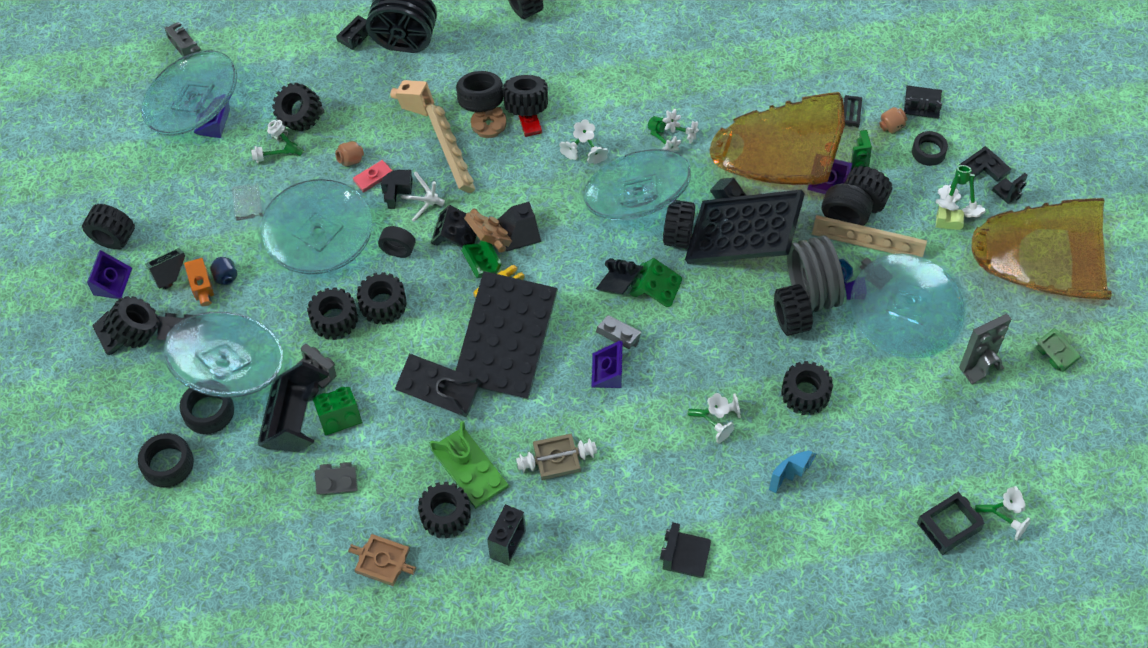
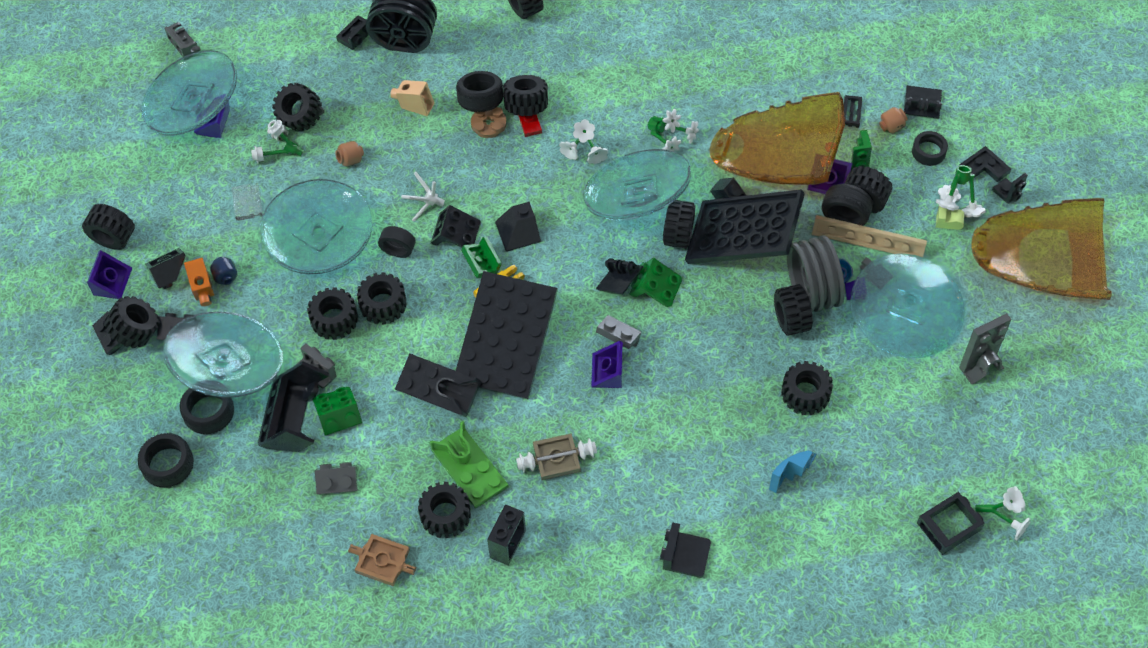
coral plate [353,160,392,193] -> none
black brick [381,170,413,209] -> none
tan plate [425,103,476,193] -> none
medium nougat plate [464,208,512,253] -> none
white plant [688,393,741,443] -> none
green bracket [1035,328,1081,372] -> none

